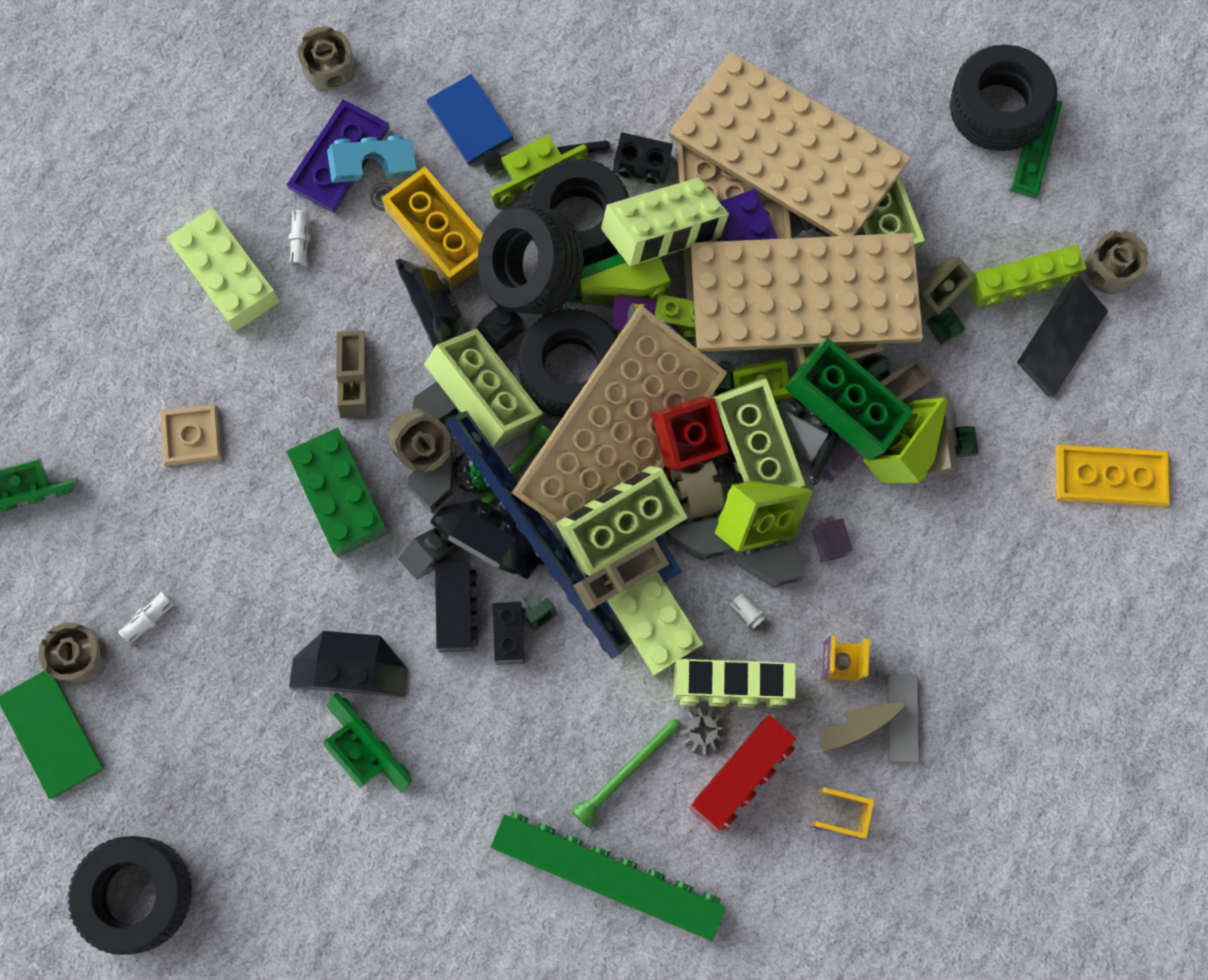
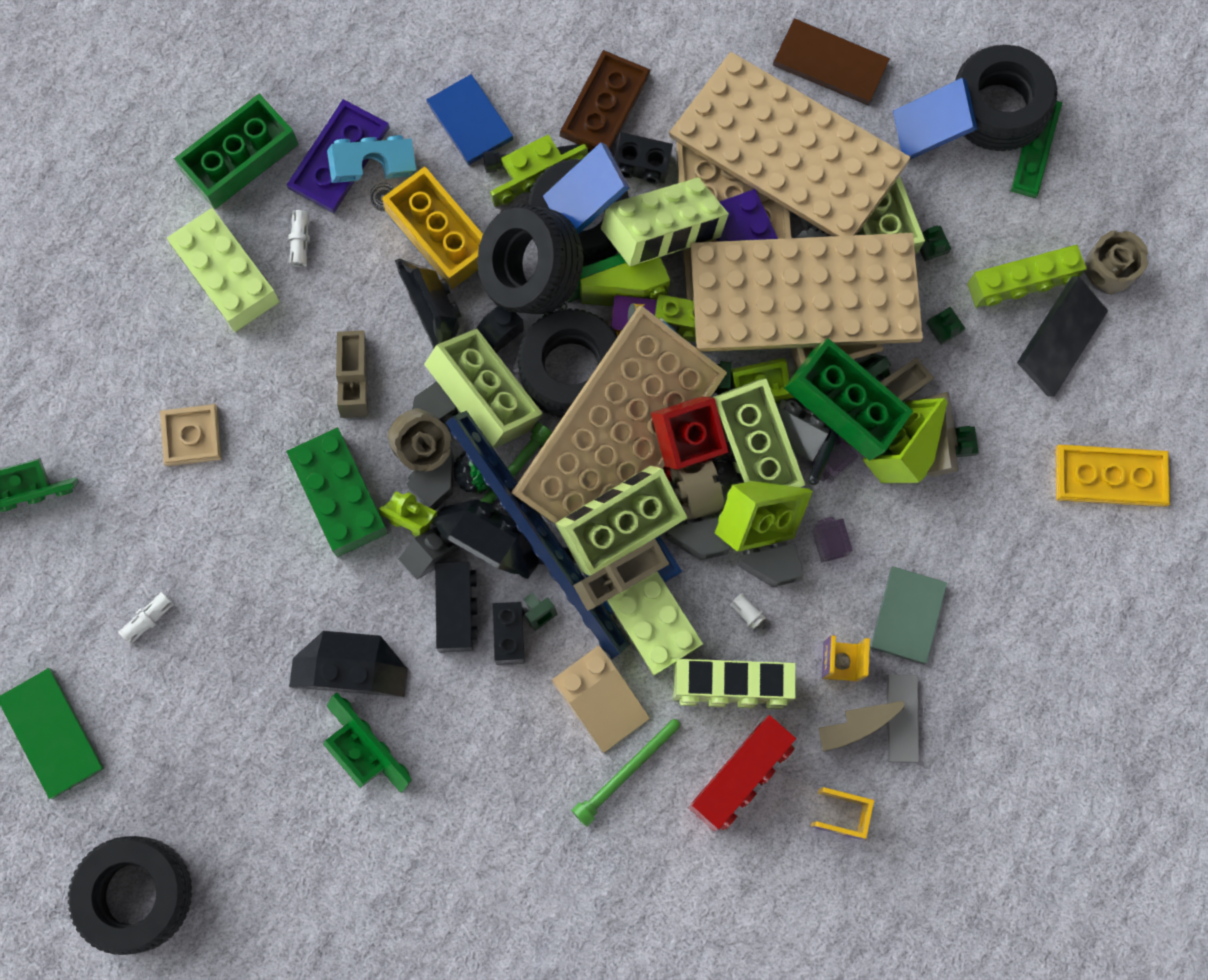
dark tan brick [38,623,107,684] -> none
dark tan brick [297,26,355,91] -> none
green brick [490,811,726,942] -> none
light grey gear [679,707,726,754] -> none
olive brick [918,257,976,316] -> none
none -> green brick [174,93,299,210]
none -> lime hips [379,491,437,537]
none -> tile [543,143,630,234]
none -> tan slope [552,645,650,753]
none -> reddish brown tile [559,50,651,152]
none -> reddish brown tile [773,18,890,106]
none -> sand green tile [870,566,947,665]
none -> tile [893,78,977,160]
none -> dark green tile [920,225,951,262]

